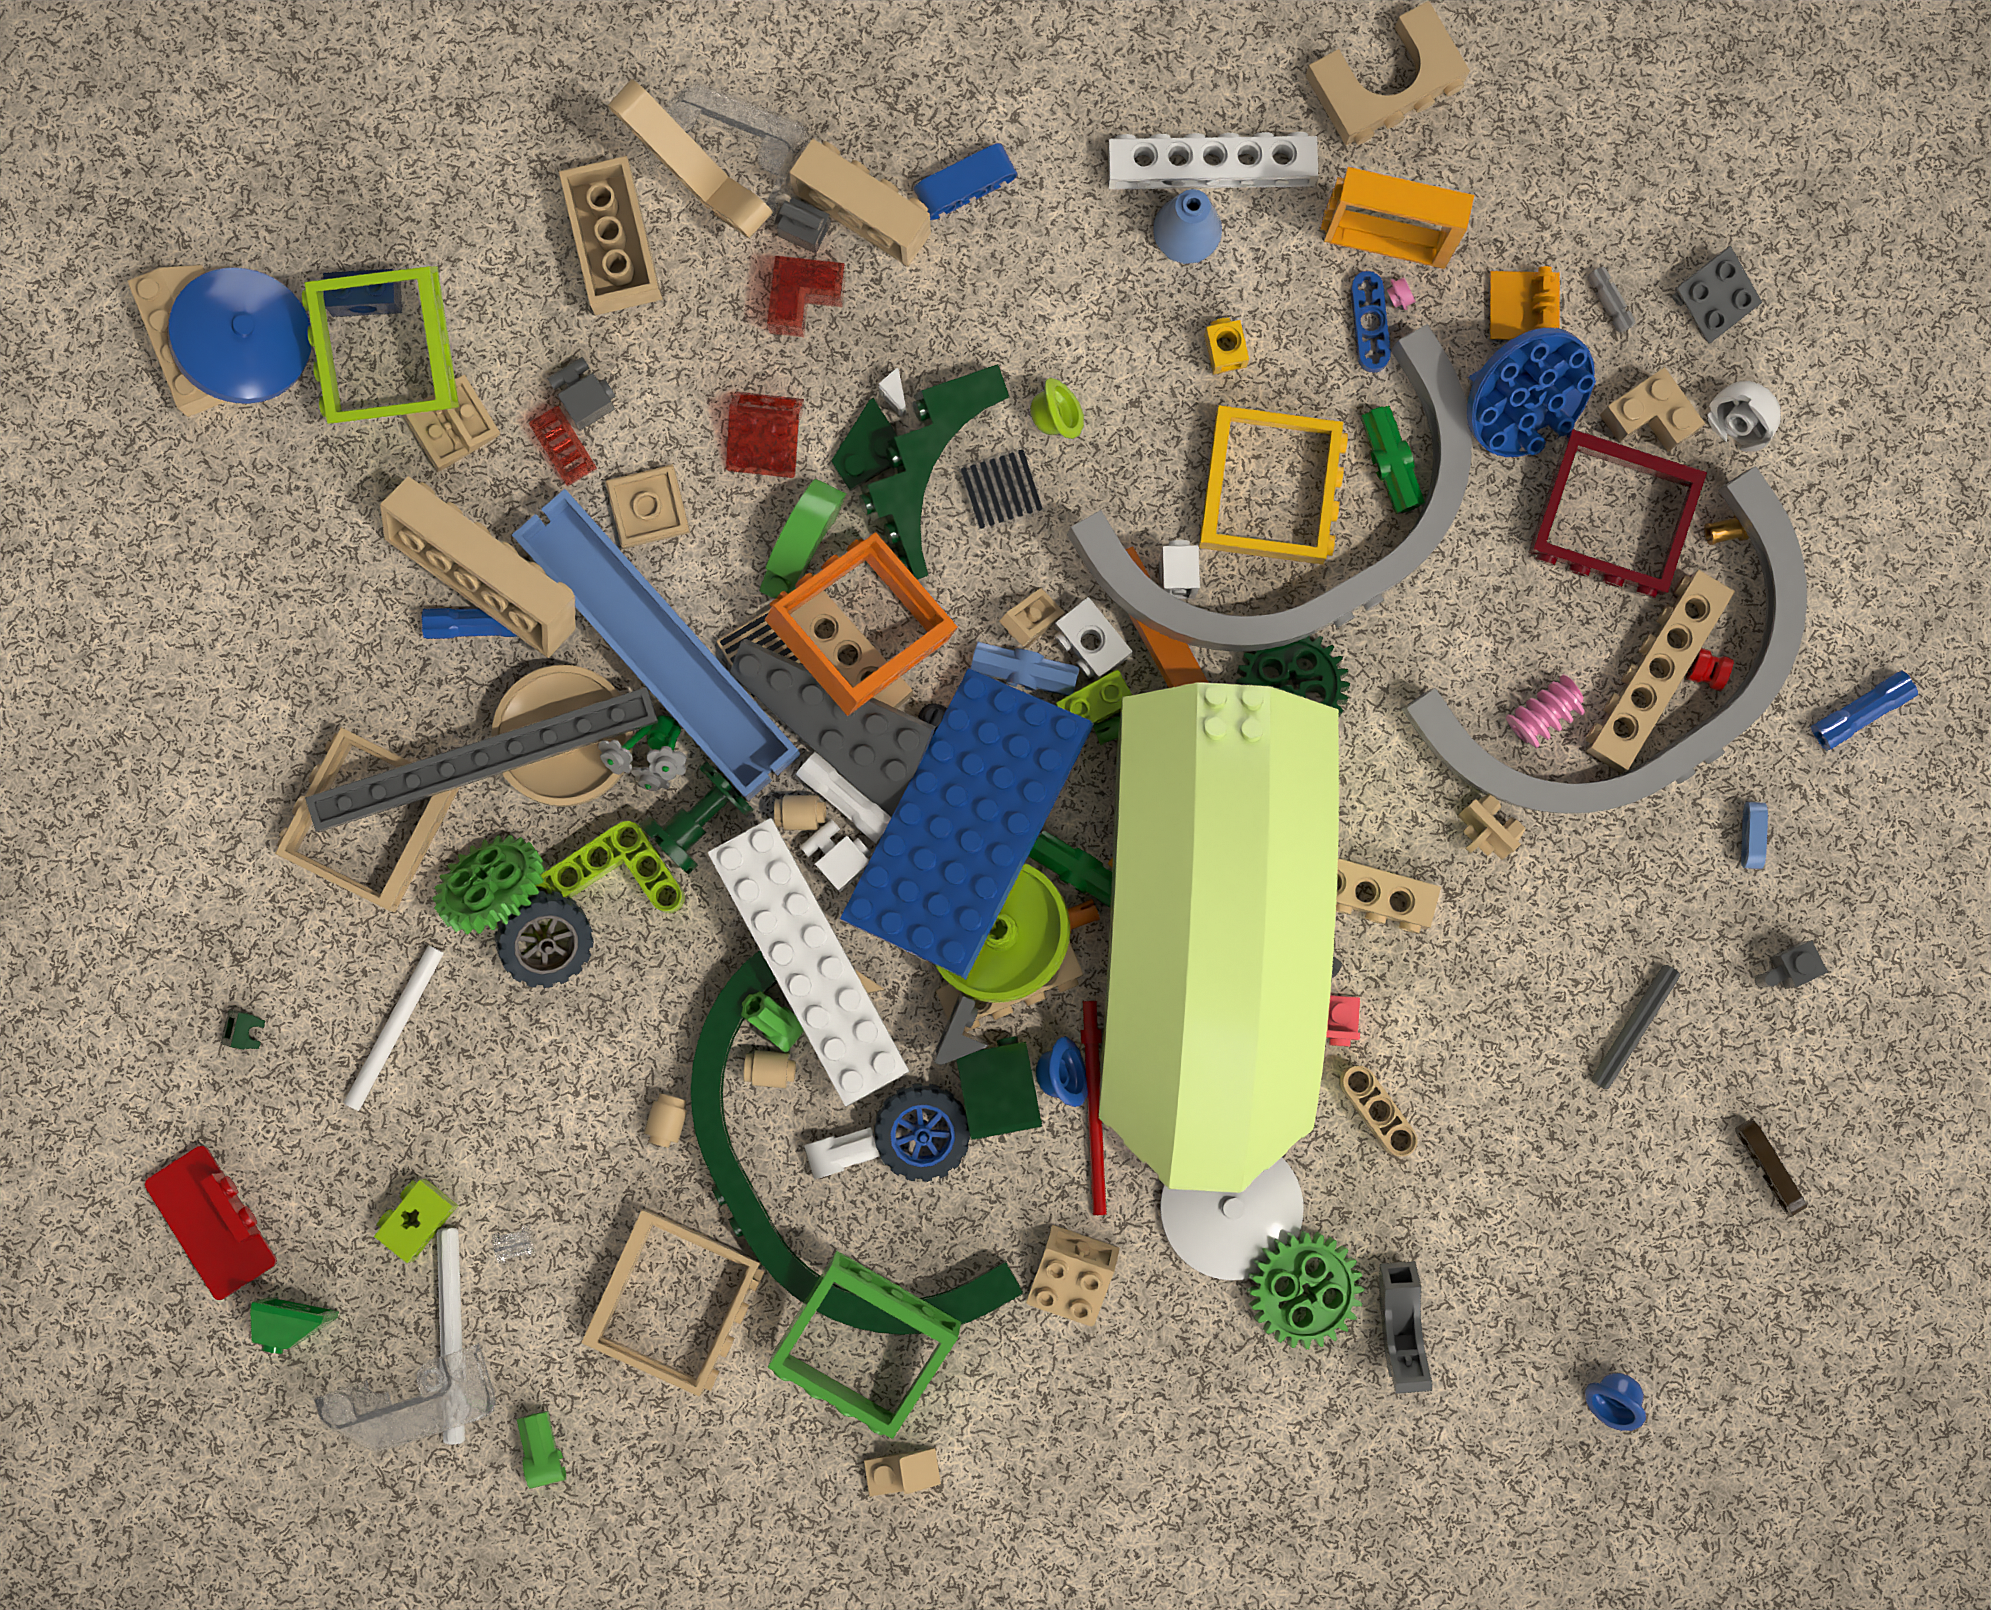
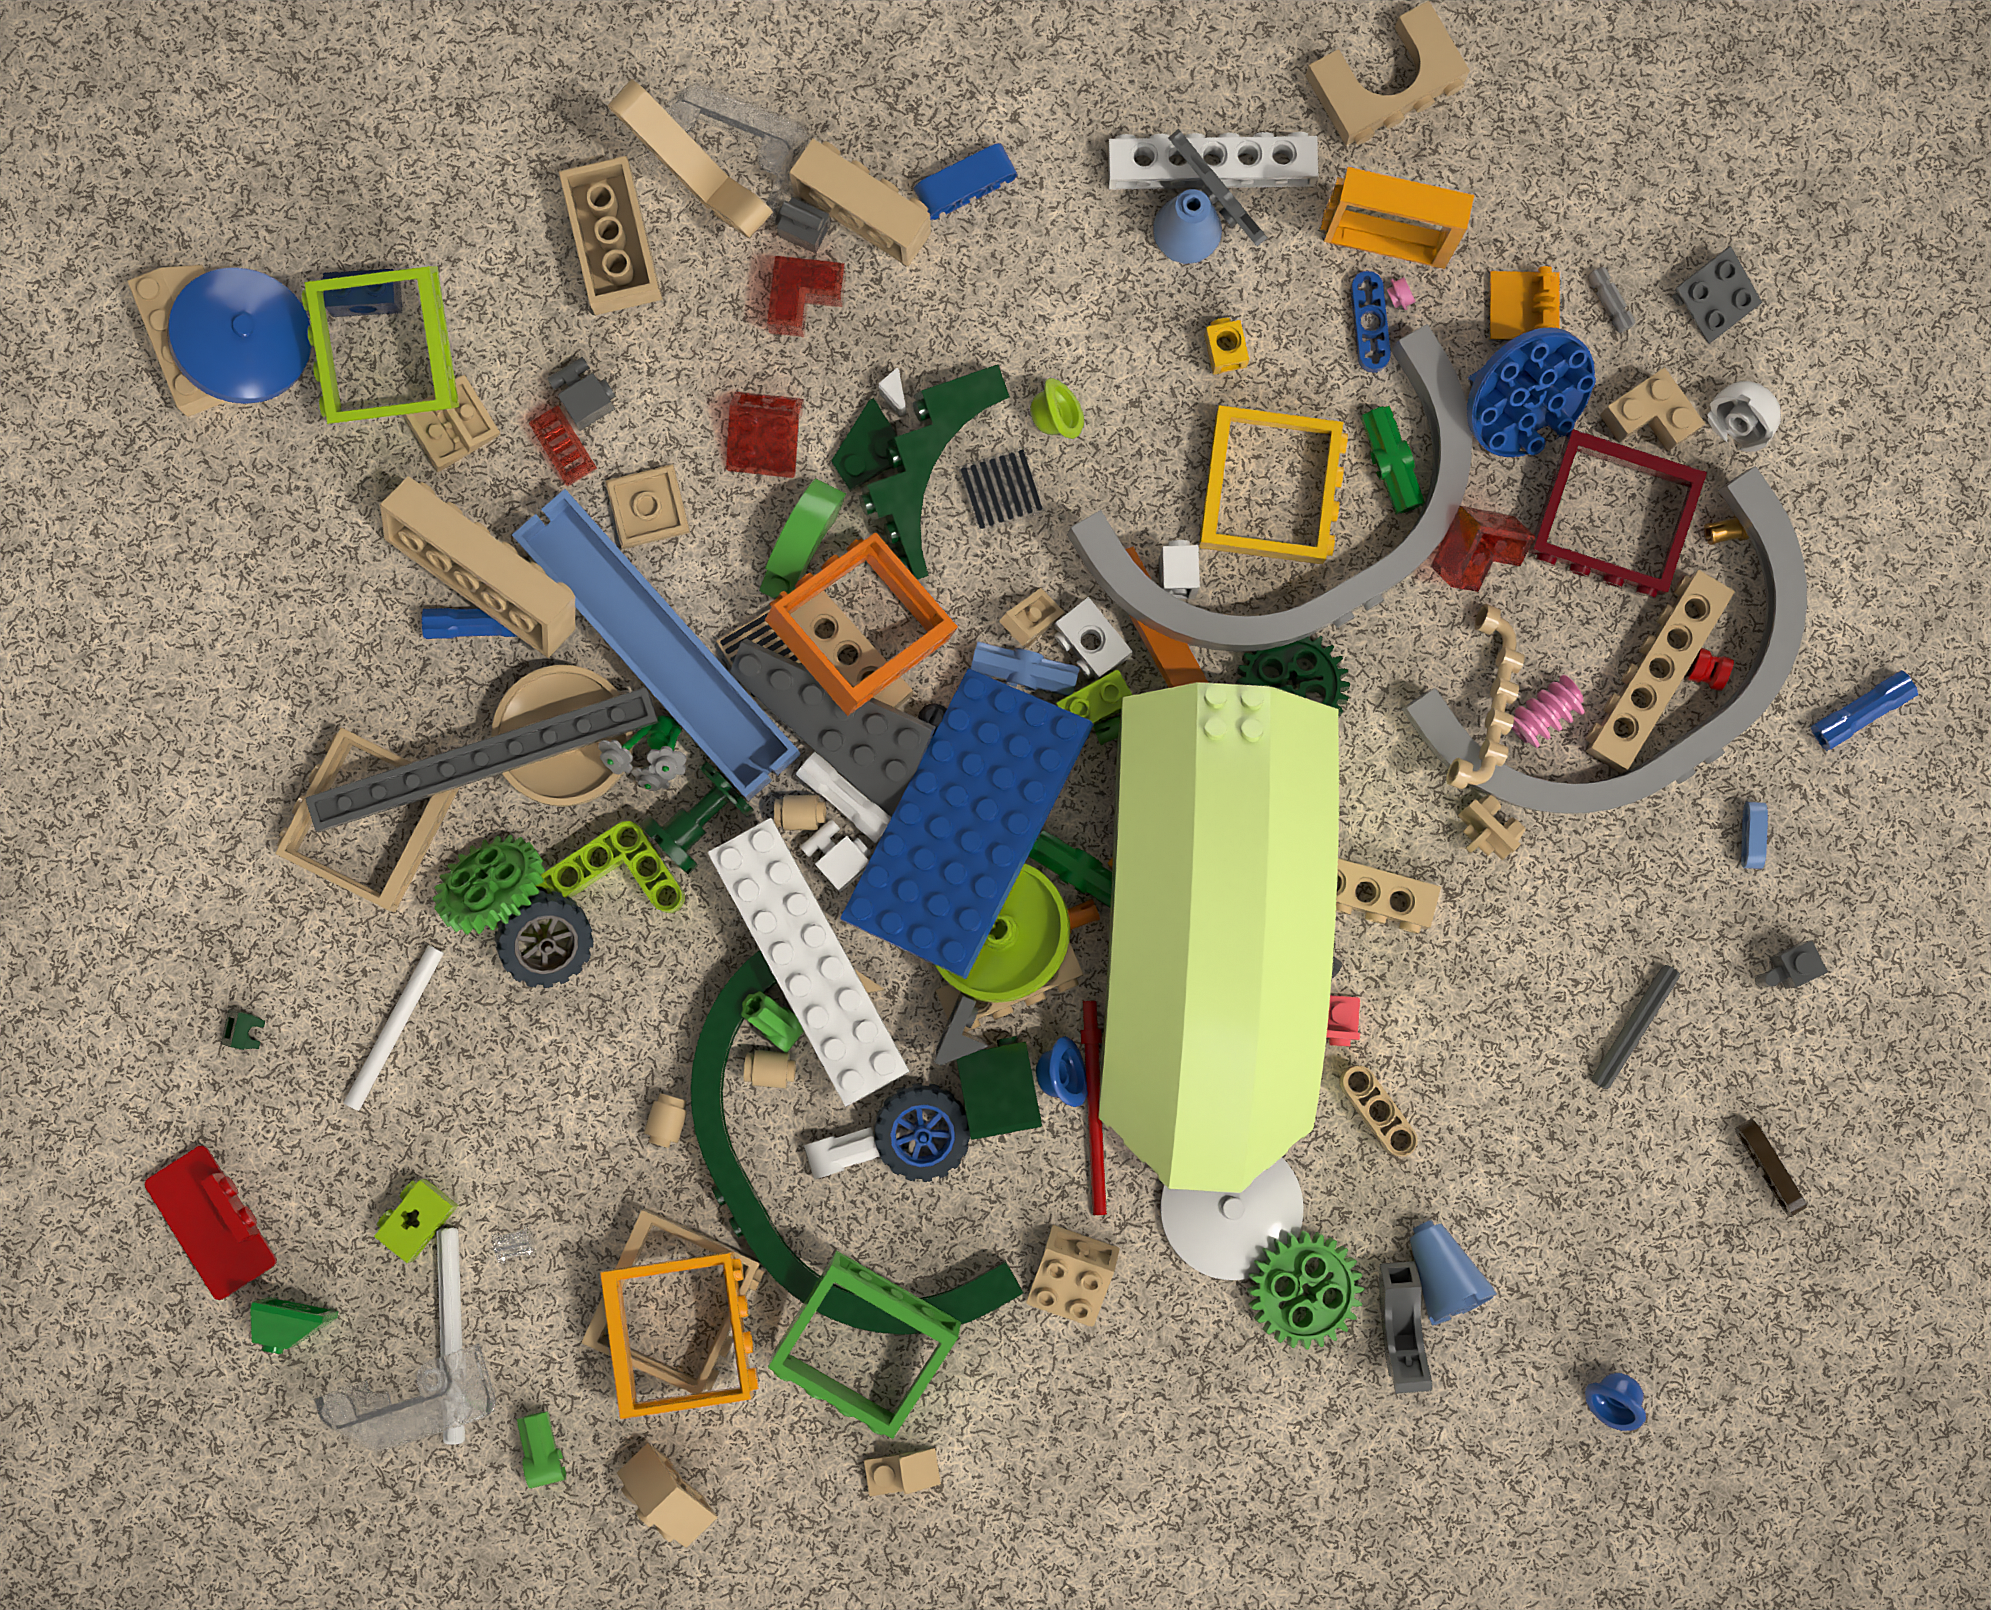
none -> light orange window [600,1251,759,1419]
none -> tan brick [617,1443,718,1548]
none -> dark grey wing [1168,129,1268,247]
none -> medium blue cone [1410,1220,1497,1326]
none -> clear red brick [1430,505,1535,592]
none -> tan bar [1446,604,1525,789]

